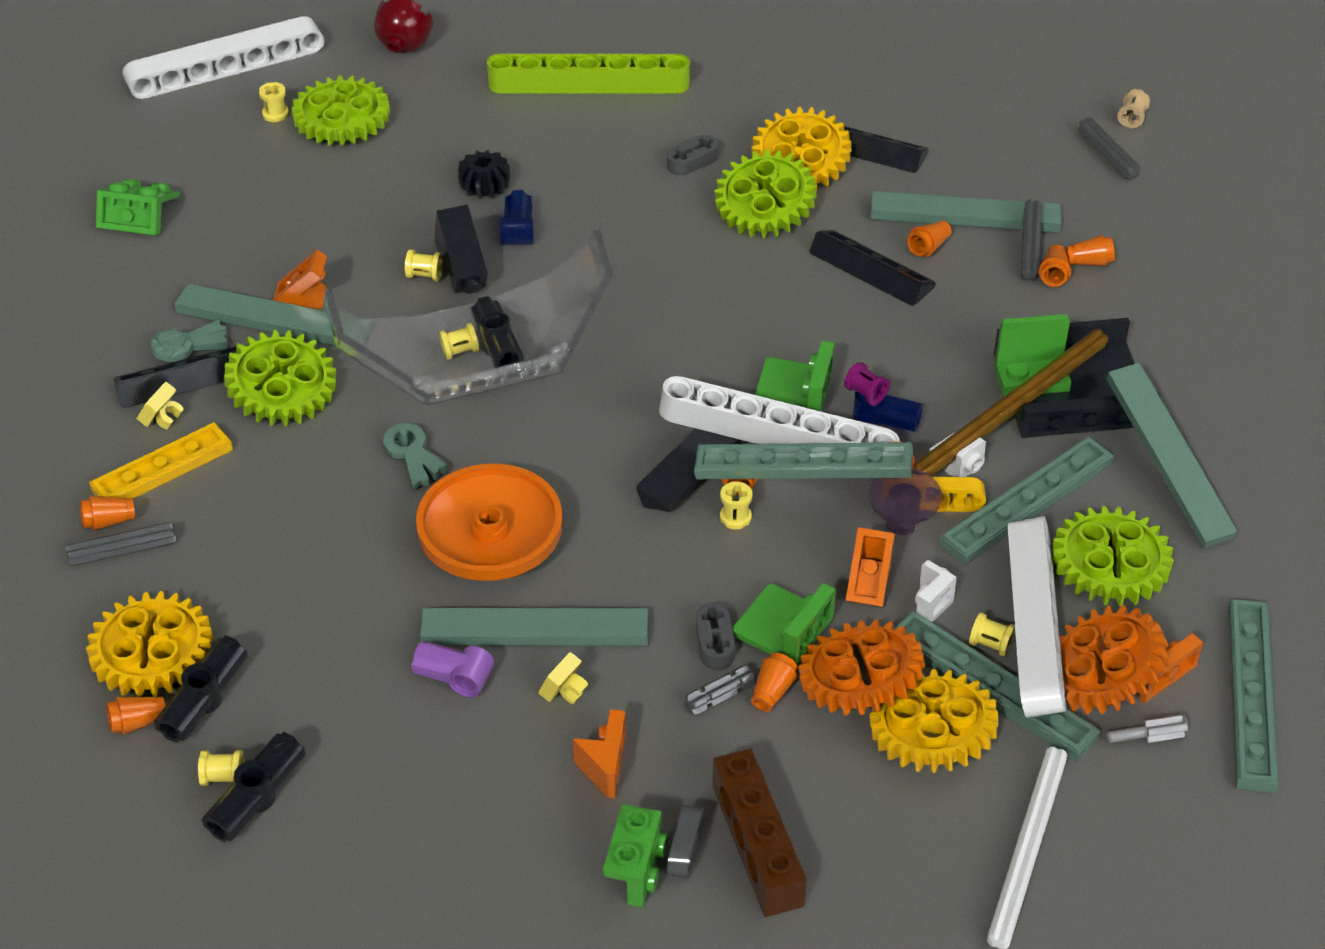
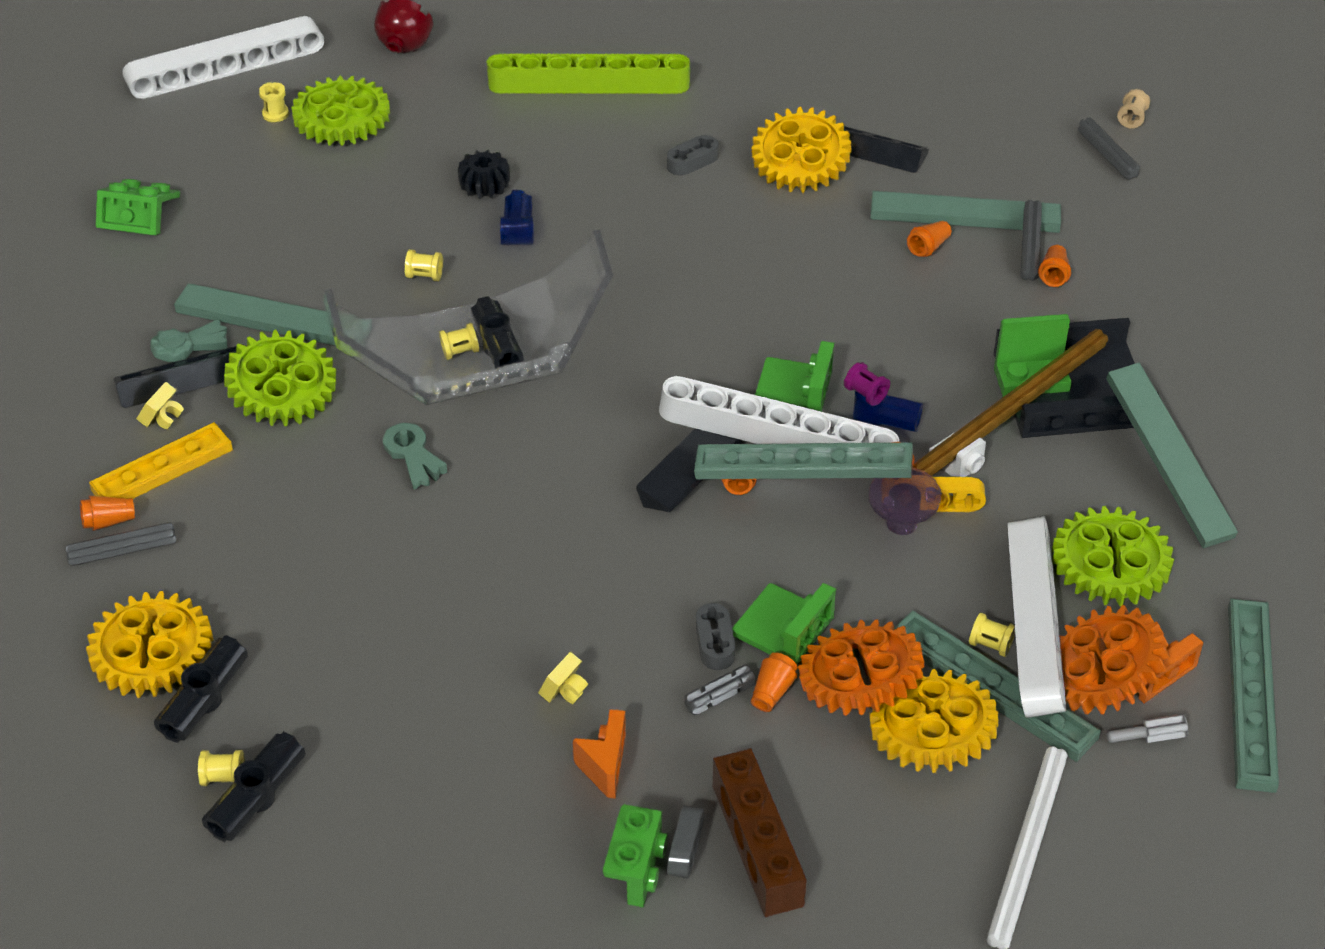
orange cone [106,697,165,735] -> none
orange slope [272,249,327,309] -> none
medium lavender piece [411,641,495,698] -> none
orange dish [416,463,563,581] -> none
sand green tile [420,608,648,646] -> none
black slope [434,204,488,294] -> none
lime gear [714,149,817,239] -> none
light yellow bush [720,482,753,530] -> none
black slope [810,230,936,306] -> none
orange slope [846,527,895,608] -> none
white bracket [915,560,957,622] -> none
sand green tile [939,436,1114,565] -> none
orange cone [1066,235,1115,266] -> none

